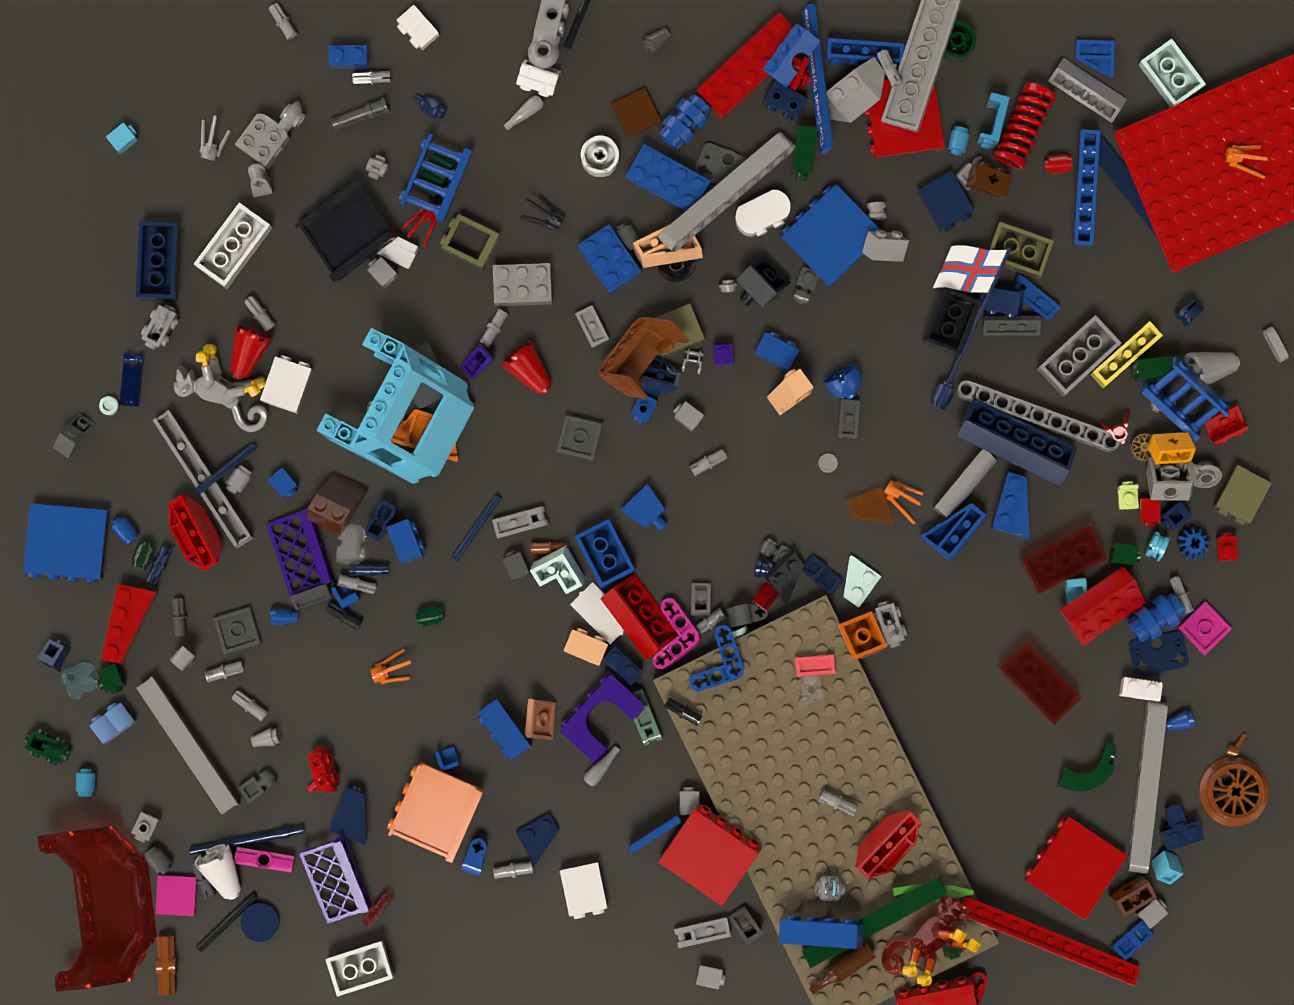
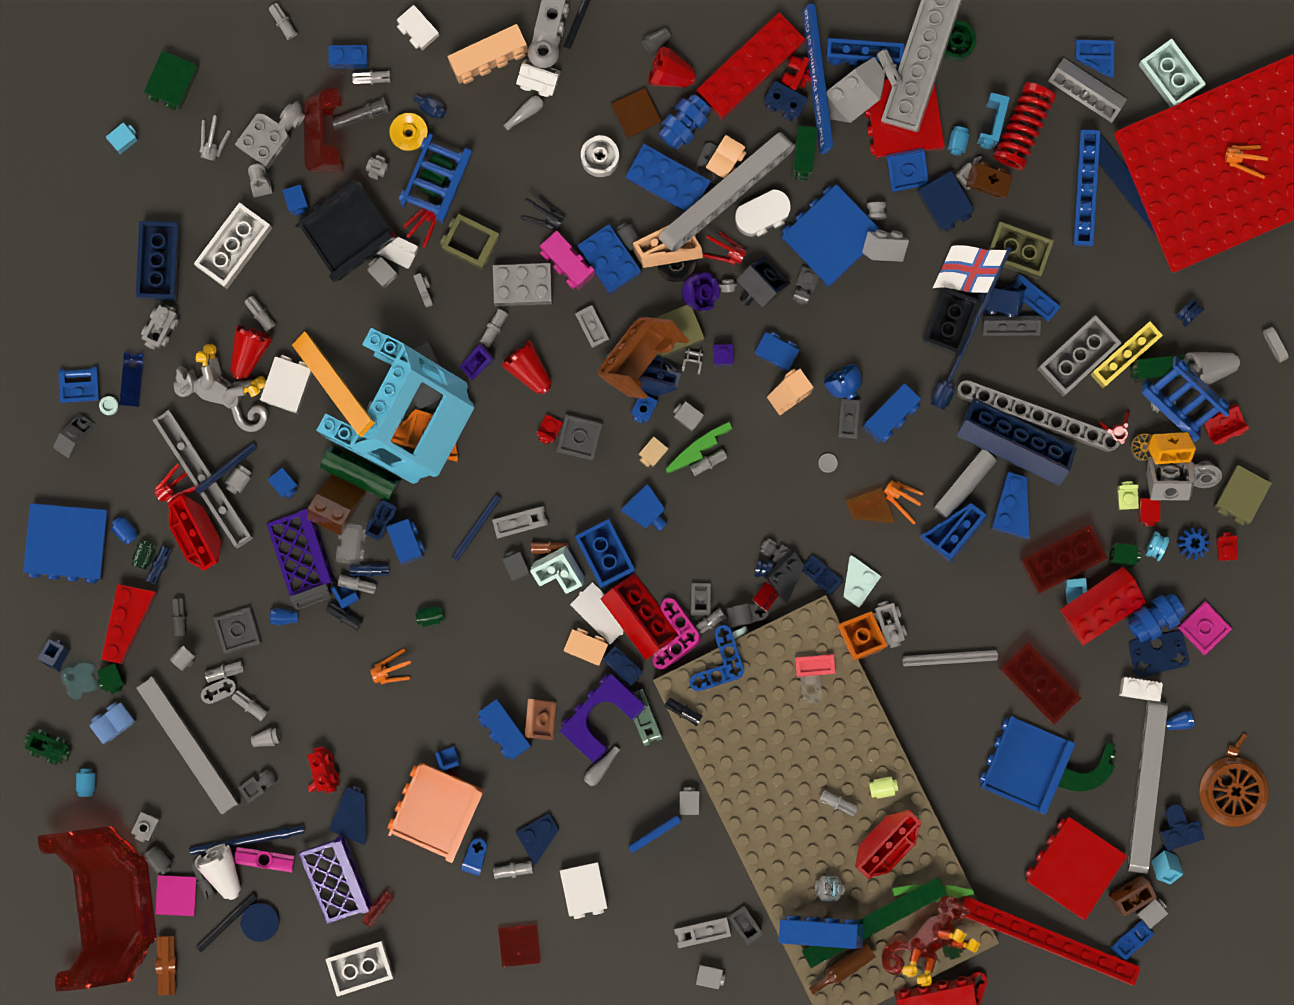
red panel [658,803,762,906] -> none
blue arch [763,23,820,87] -> none
red brick [1044,154,1072,175] -> none
dark blue brick [1161,501,1192,531] -> none
light grey axle [1170,576,1194,614] -> none
none -> blue plate [58,367,100,403]
none -> dark green brick [144,51,199,111]
none -> red plant [154,464,200,503]
none -> light grey beam [201,679,237,704]
none -> blue brick [282,184,309,216]
none -> light orange tile [292,331,375,437]
none -> clear red windscreen [304,89,343,173]
none -> dark green brick [320,446,402,502]
none -> yellow dish [389,113,428,151]
none -> light grey plate [413,273,433,308]
none -> light nougat brick [448,24,528,84]
none -> clear red tile [498,924,541,967]
none -> red bracket [536,414,563,445]
none -> dark pink wedge [540,231,595,291]
none -> tan brick [639,437,668,468]
none -> red cone [647,46,696,88]
none -> bright green slope [666,422,732,474]
none -> dark purple cylinder [682,273,720,311]
none -> red plant [702,231,746,265]
none -> light nougat brick [706,135,747,179]
none -> blue brick [862,383,921,444]
none -> yellowish green brick [869,776,898,799]
none -> blue tile [886,148,929,192]
none -> light grey axle [902,650,998,666]
none -> blue panel [979,716,1076,815]

